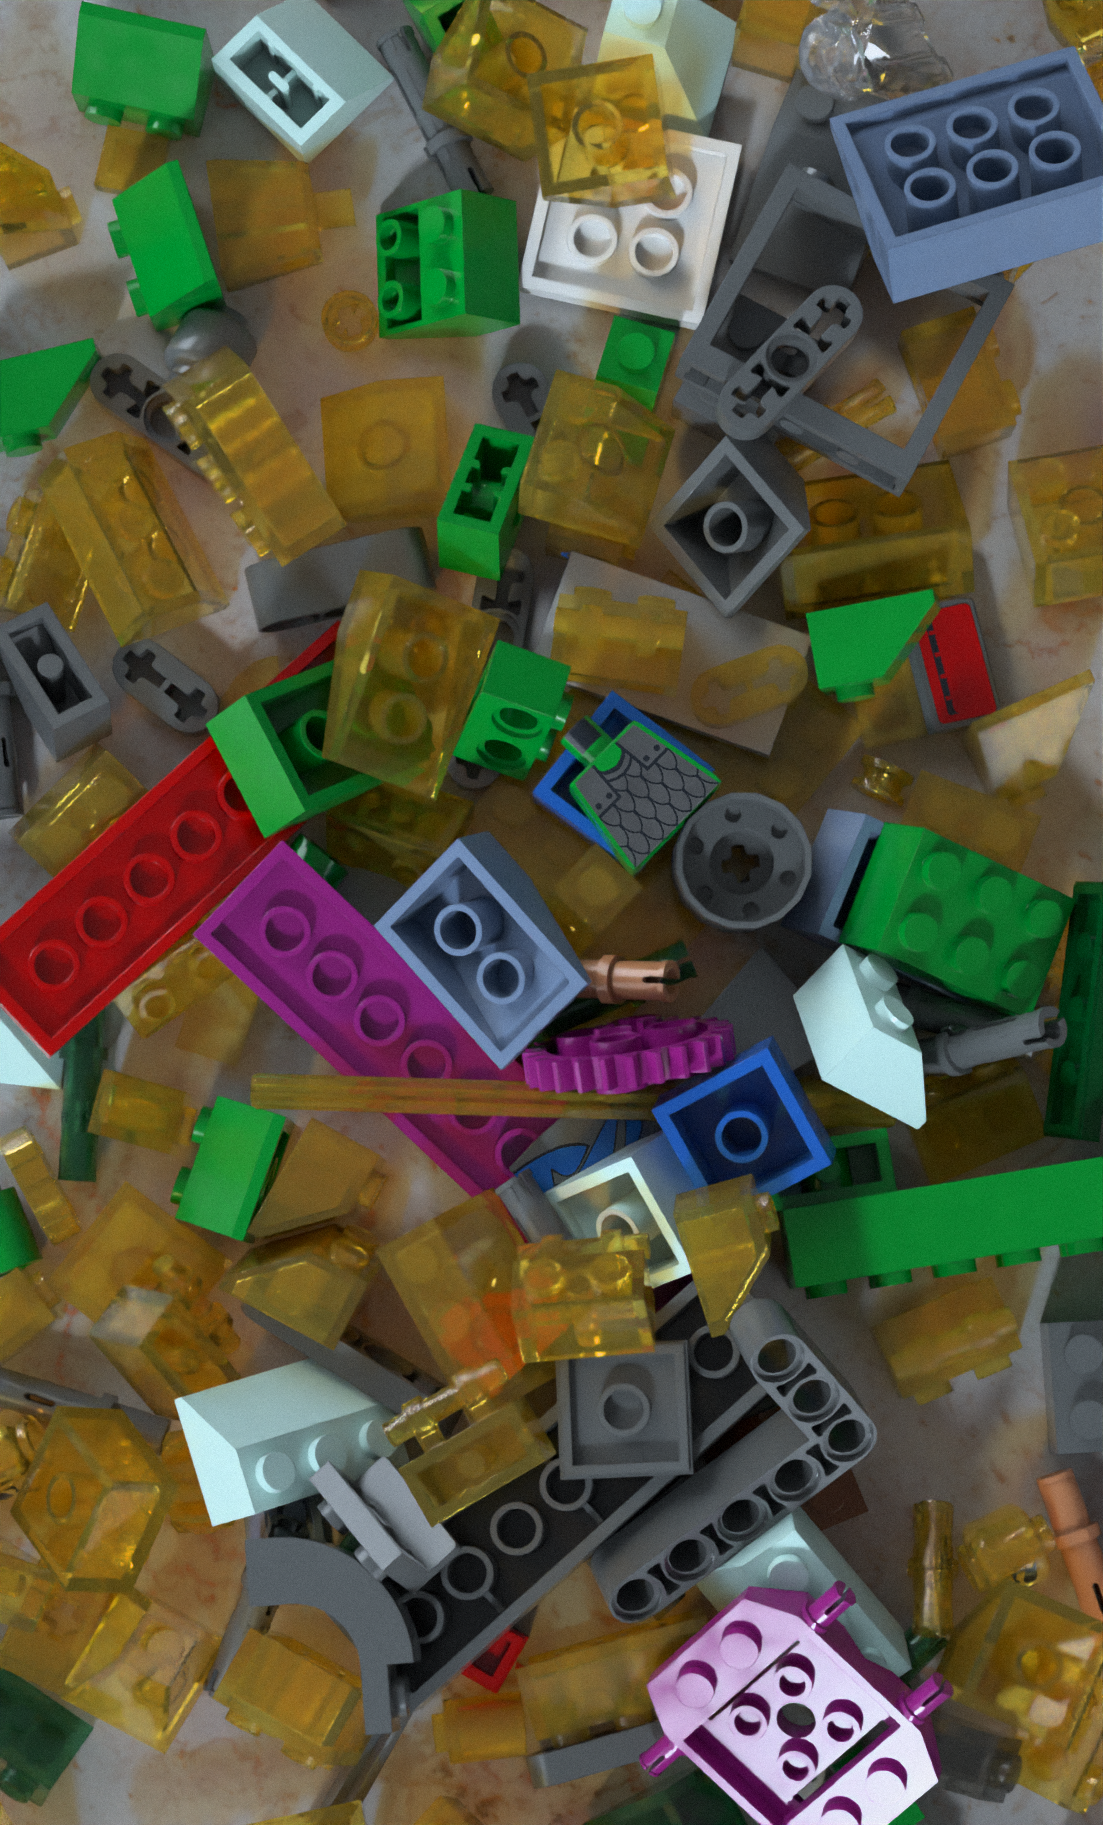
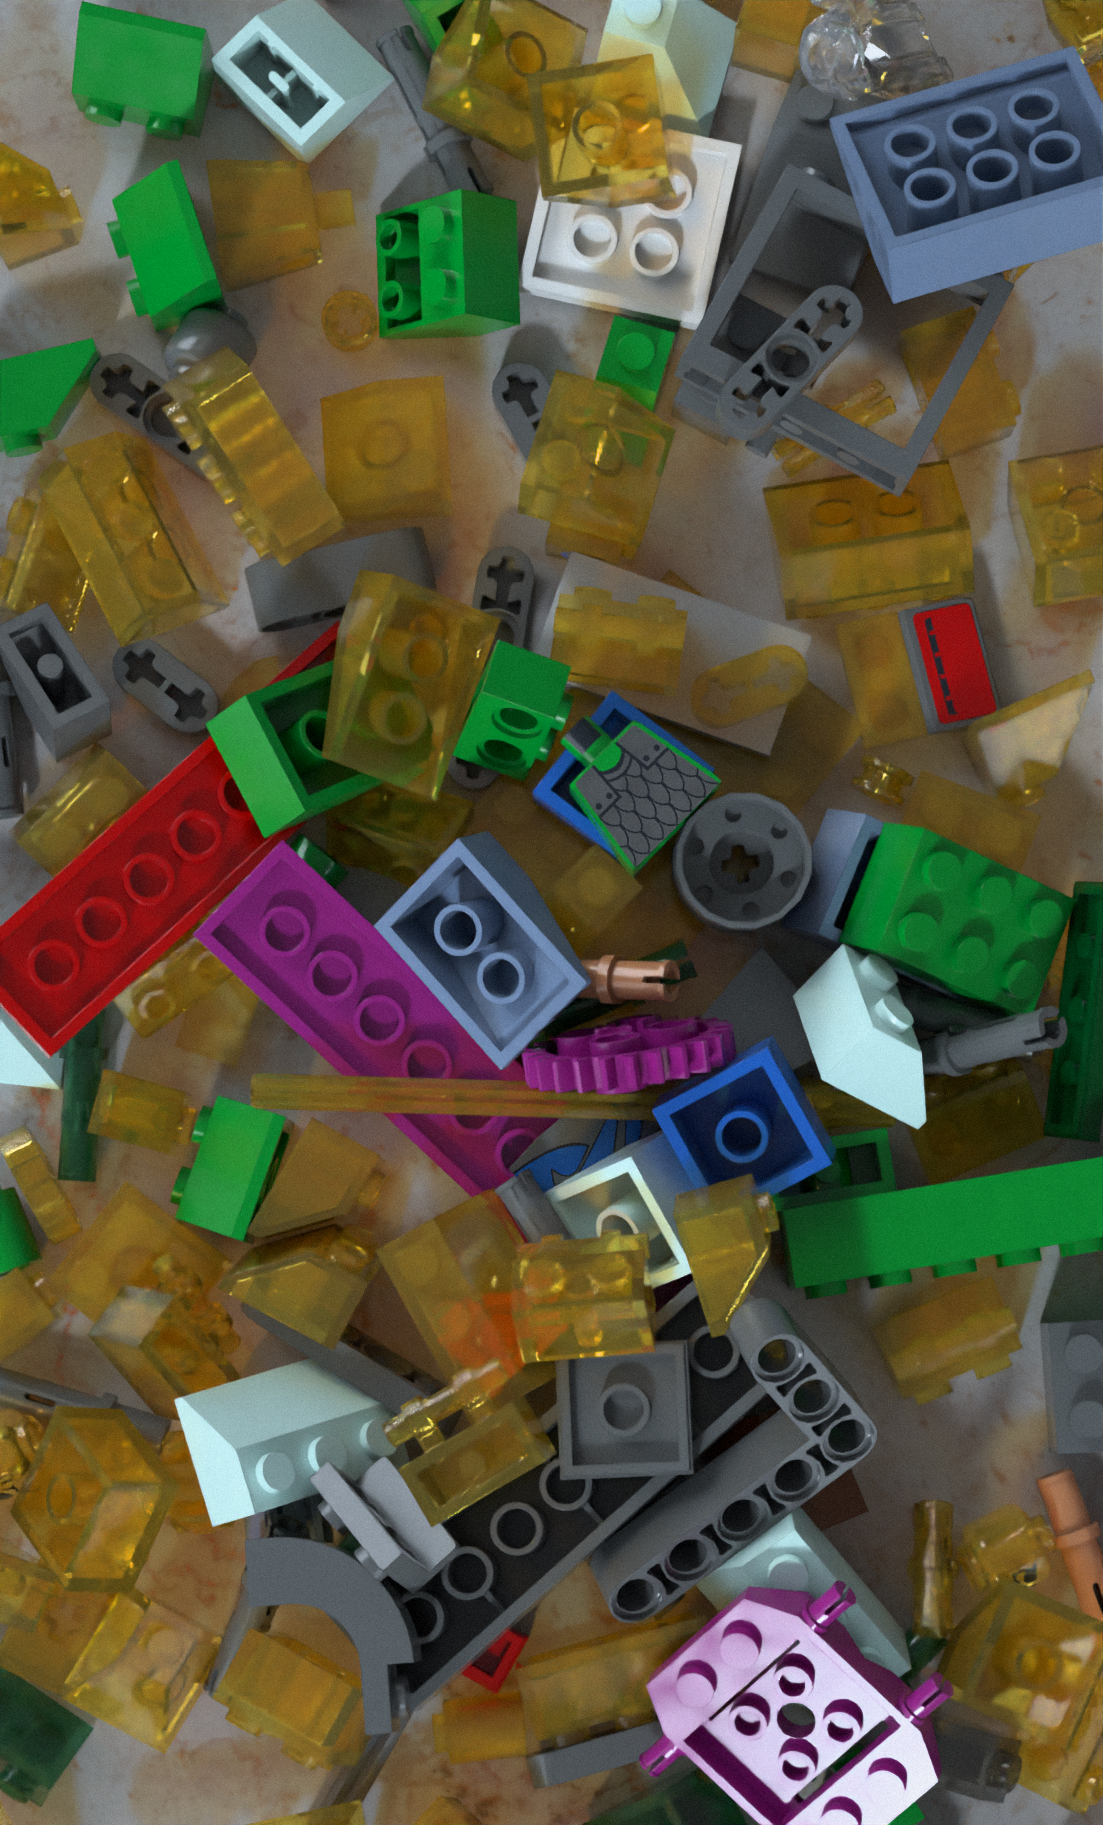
clear yellow tile [94,125,171,195] -> none
green brick [437,423,537,581] -> none
dark grey slope [648,434,811,619] -> none
green slope [806,589,941,703] -> none

